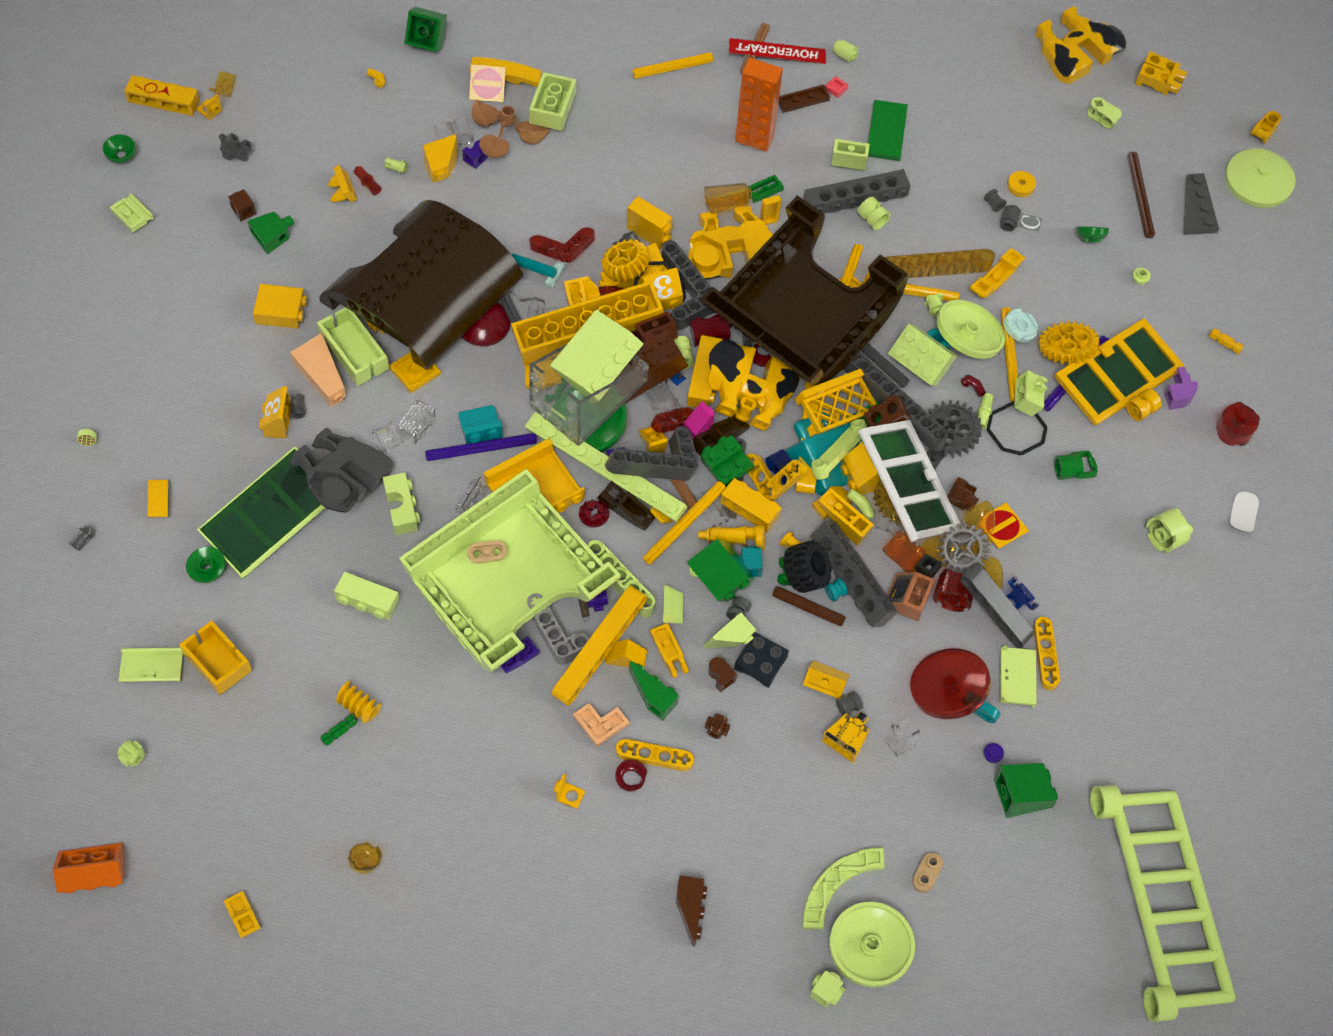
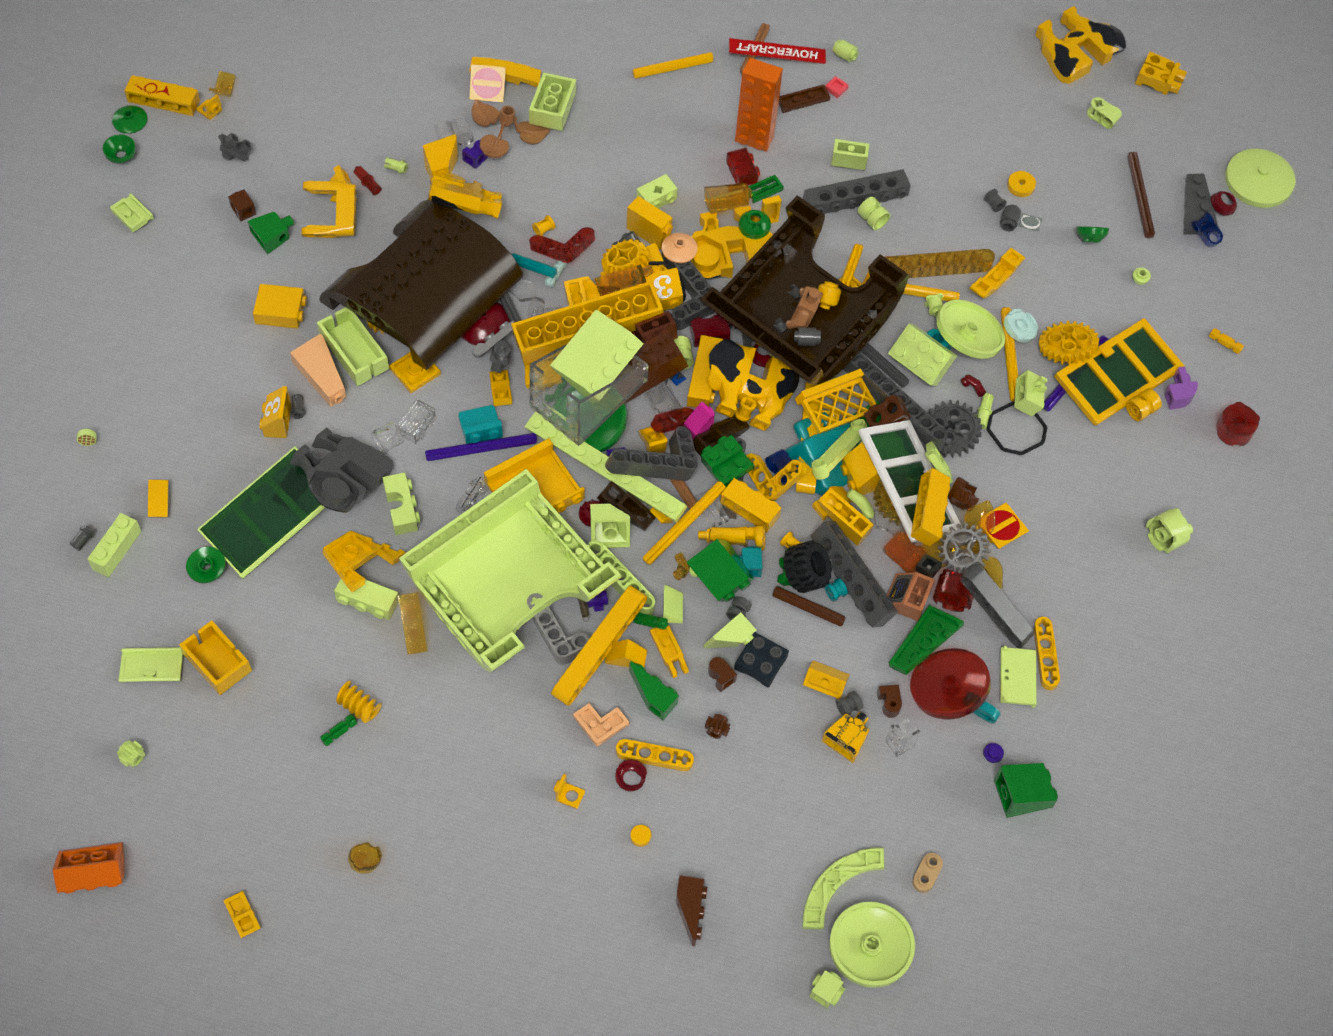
yellow arm [367,68,386,88] -> none
green brick [404,7,447,52] -> none
tan plate [467,540,507,564] -> none
dark purple slope [501,636,540,673] -> none
green tile [868,99,908,161] -> none
clear blue tile [1007,576,1039,611] -> none
green piece [1054,451,1098,480] -> none
yellowish green fence [1090,785,1236,1022] -> none
white sticker [1230,491,1259,532] -> none
yellow piece [1250,111,1281,144] -> none
none -> yellowish green brick [87,513,141,578]
none -> green dish [112,105,147,134]
none -> yellow connector [301,181,356,238]
none -> yellow wing [322,531,406,593]
none -> clear yellow piece [398,592,427,655]
none -> yellow animal [428,172,502,219]
none -> light grey hinge [472,320,514,358]
none -> dark grey hips [489,340,511,373]
none -> yellow slope [489,370,512,406]
none -> yellow bush [532,215,555,237]
none -> yellowish green slope [590,504,630,548]
none -> clear yellow piece [594,264,653,296]
none -> yellow tile [630,825,651,847]
none -> green axle [633,613,669,630]
none -> yellowish green brick [636,174,678,209]
none -> light nougat dish [662,233,697,263]
none -> clear yellow arm [673,553,690,580]
none -> clear red brick [726,147,760,188]
none -> green piece [738,210,771,239]
none -> medium nougat torso [774,284,823,333]
none -> dark grey brick [794,327,821,346]
none -> yellow head [818,281,841,309]
none -> reddish brown leg [877,685,902,718]
none -> green wing [889,605,964,675]
none -> yellow brick [911,468,950,546]
none -> yellowish green plate [925,441,953,483]
none -> clear blue piece [1191,212,1223,247]
none -> dark red piece [1211,191,1237,216]

